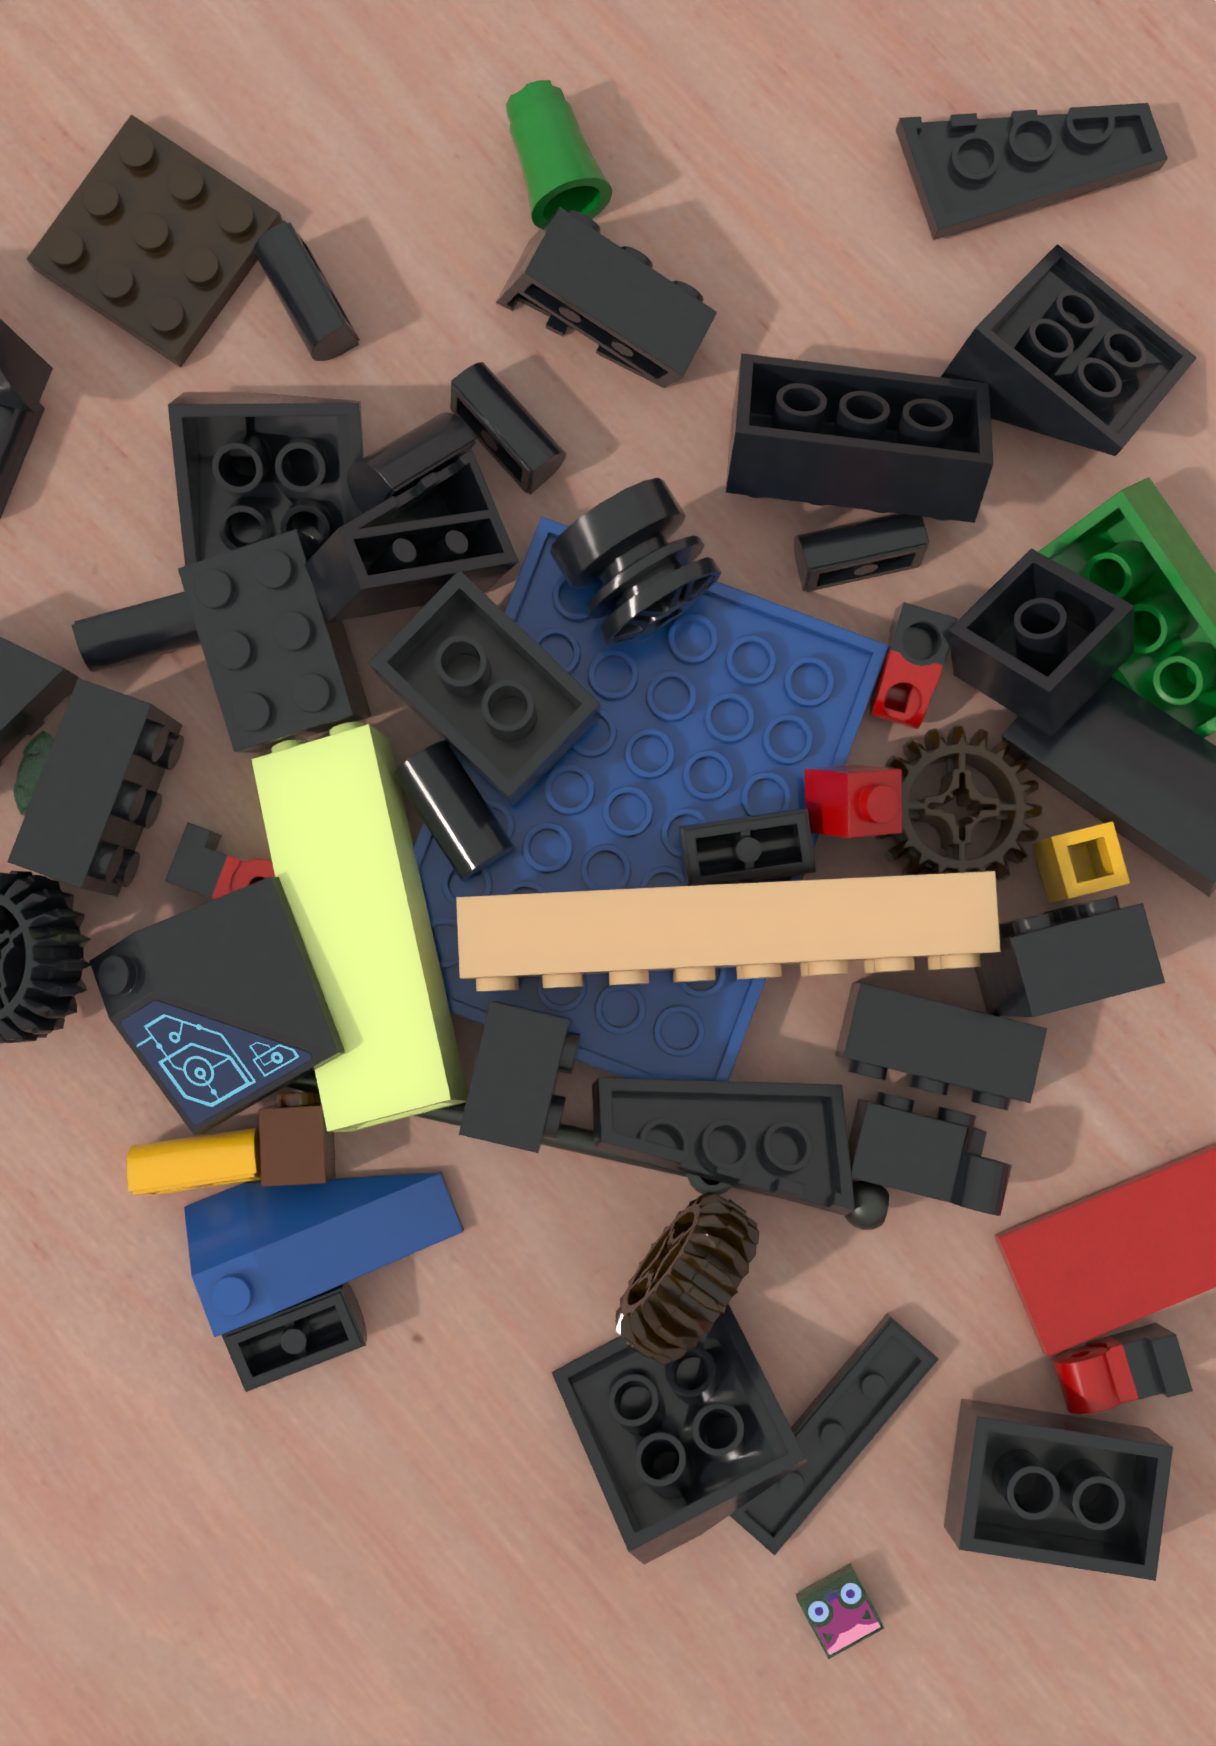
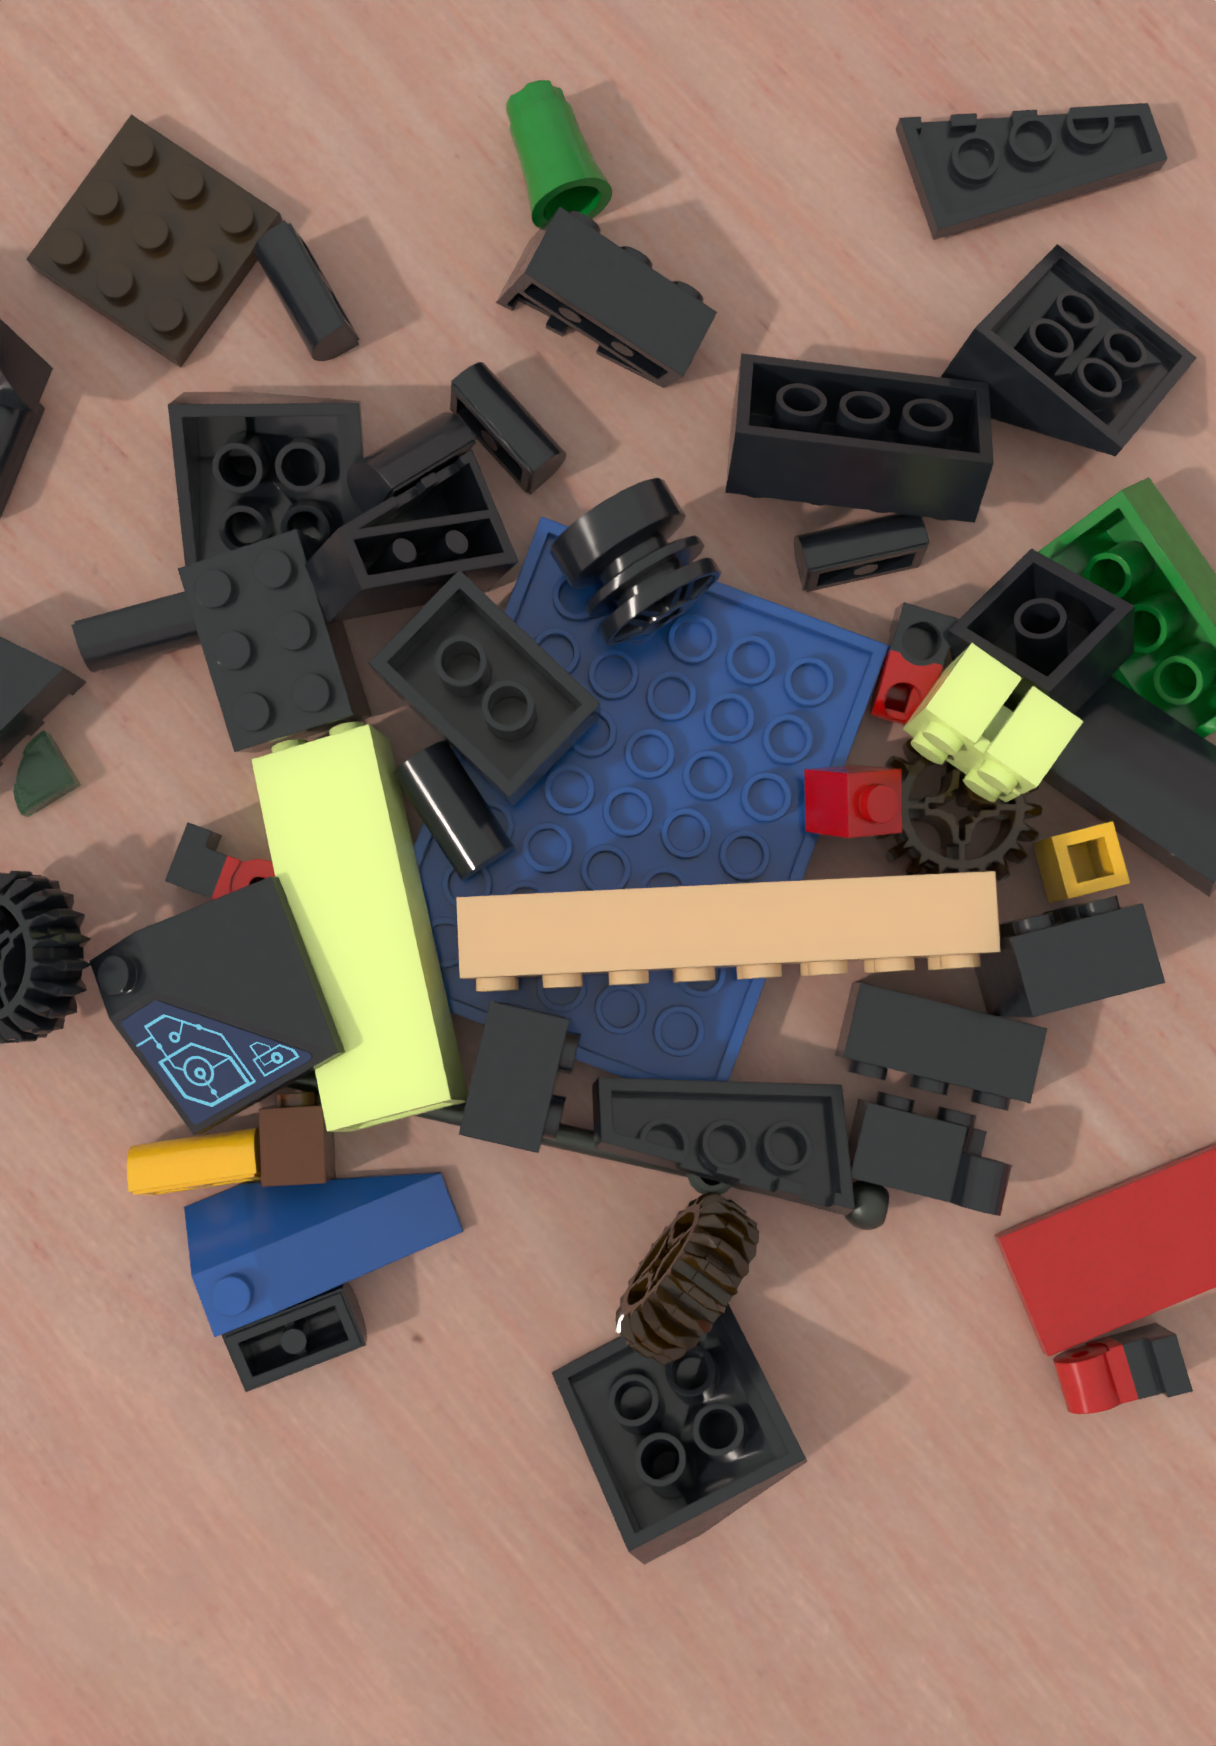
black brick [7,678,184,897] -> none
black brick [679,808,816,886] -> none
black tile [729,1313,939,1555] -> none
tile [796,1563,884,1659] -> none
black brick [944,1398,1173,1581] -> none
none -> yellowish green piece [903,643,1083,803]

